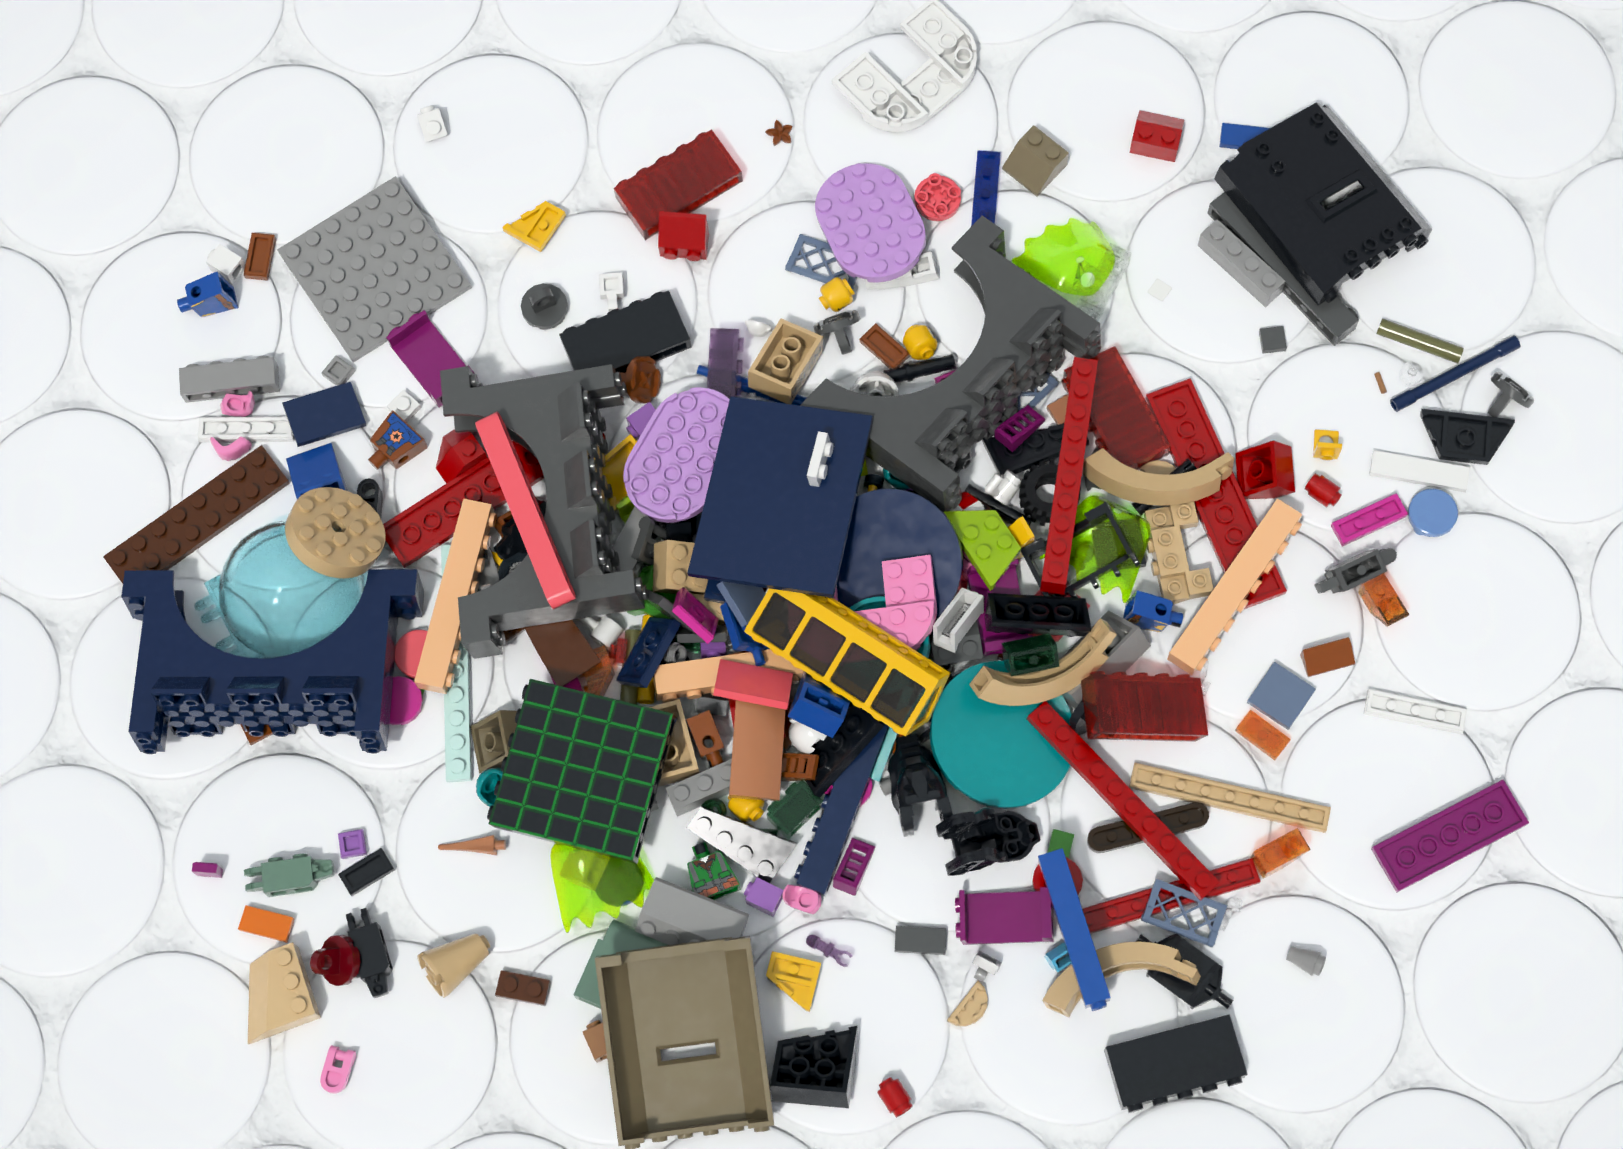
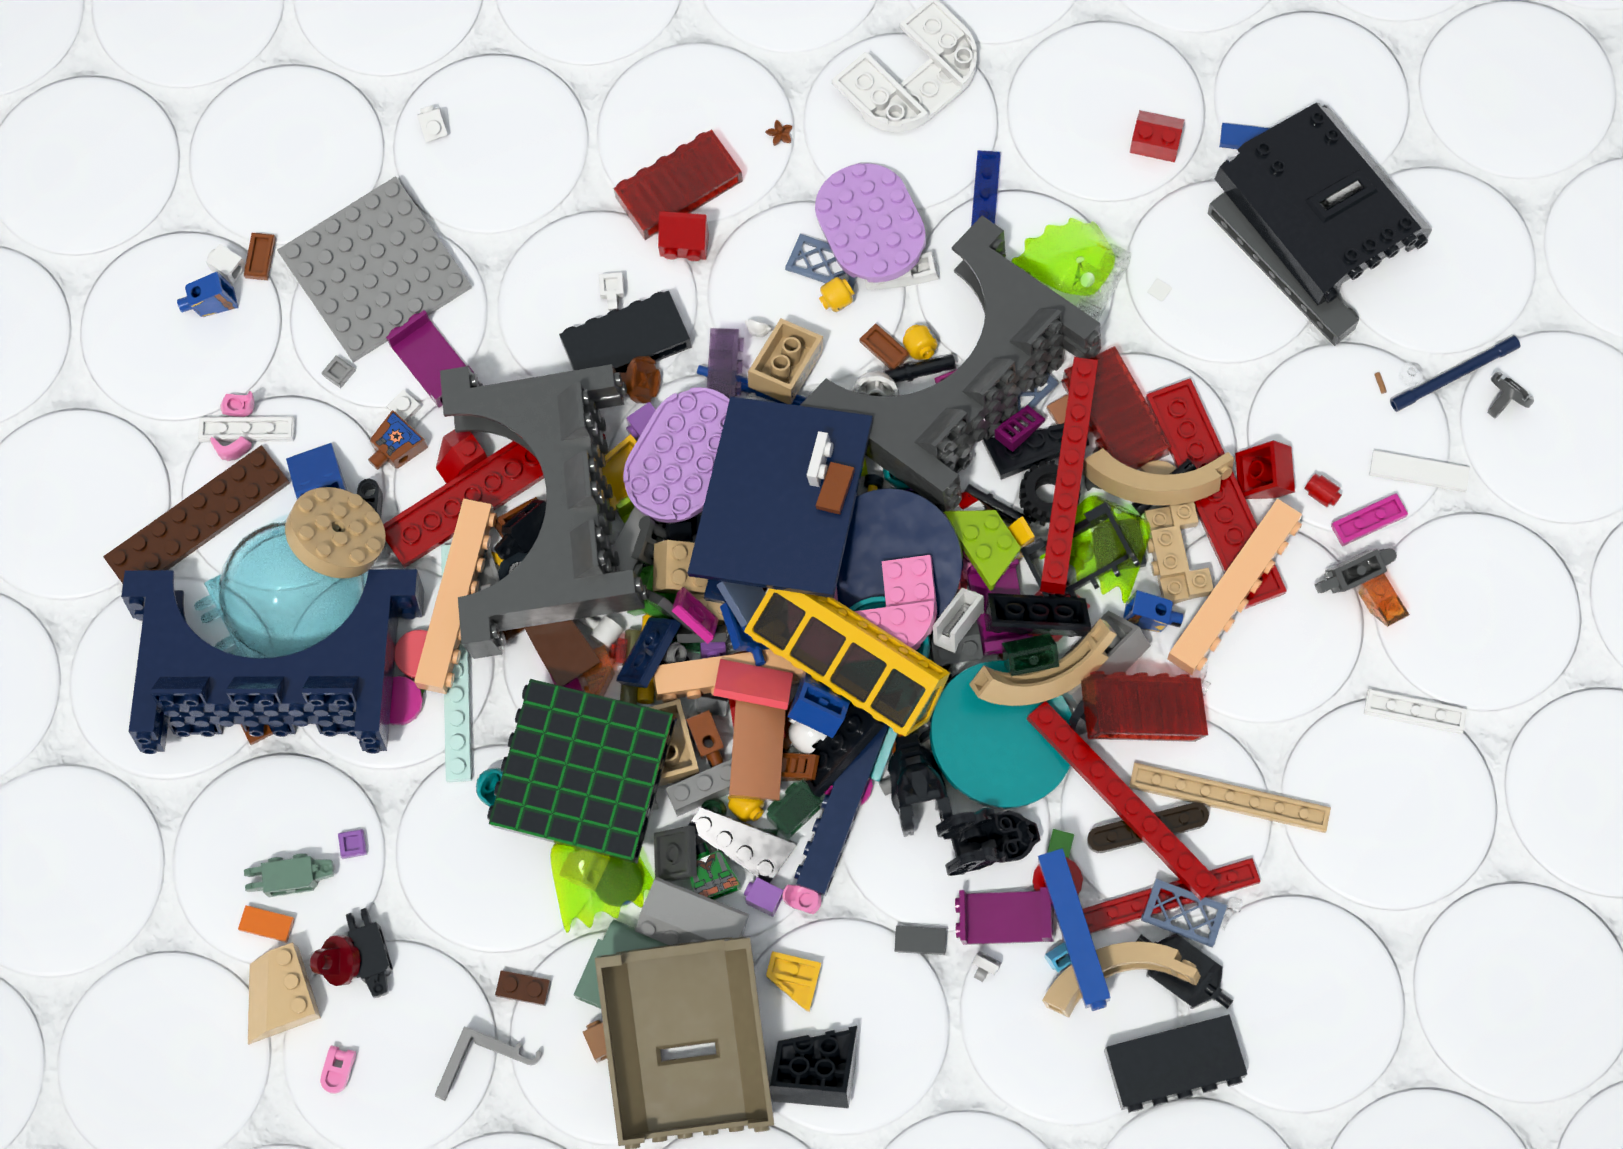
light grey brick [179,356,280,403] -> none
magenta tile [192,862,223,878] -> none
dark blue tile [282,382,366,447] -> none
black tile [338,848,395,896] -> none
tan cone [417,933,490,998] -> none
nougat piece [438,835,506,855] -> none
dark tan slope [470,710,517,773] -> none
coral beam [475,412,576,609] -> none
yellow wing [502,201,566,252] -> none
dark grey tile [521,283,568,330] -> none
clear purple piece [806,934,853,967] -> none
dark grey tile [813,310,860,355] -> none
magenta slope [833,838,875,896] -> none
red brick [877,1077,913,1118] -> none
coral tile [914,173,961,221] -> none
tan tile [947,981,988,1027] -> none
white piece [985,469,1022,505] -> none
dark tan slope [1002,125,1069,197] -> none
light grey brick [1198,219,1286,308] -> none
clear orange plate [1235,710,1291,760] -> none
sand blue tile [1247,662,1316,730] -> none
clear orange slope [1250,828,1311,879] -> none
dark grey tile [1259,326,1287,354] -> none
light grey cone [1286,946,1326,976] -> none
dark orange slope [1300,637,1355,677] -> none
yellow bracket [1313,430,1342,460] -> none
magenta plate [1371,780,1529,893] -> none
olive piece [1376,318,1464,364] -> none
medium blue tile [1408,489,1458,537] -> none
black wing [1420,409,1515,465] -> none
none -> light grey hinge [435,1026,541,1101]
none -> dark grey tile [654,826,697,882]
none -> dark orange tile [816,462,855,515]

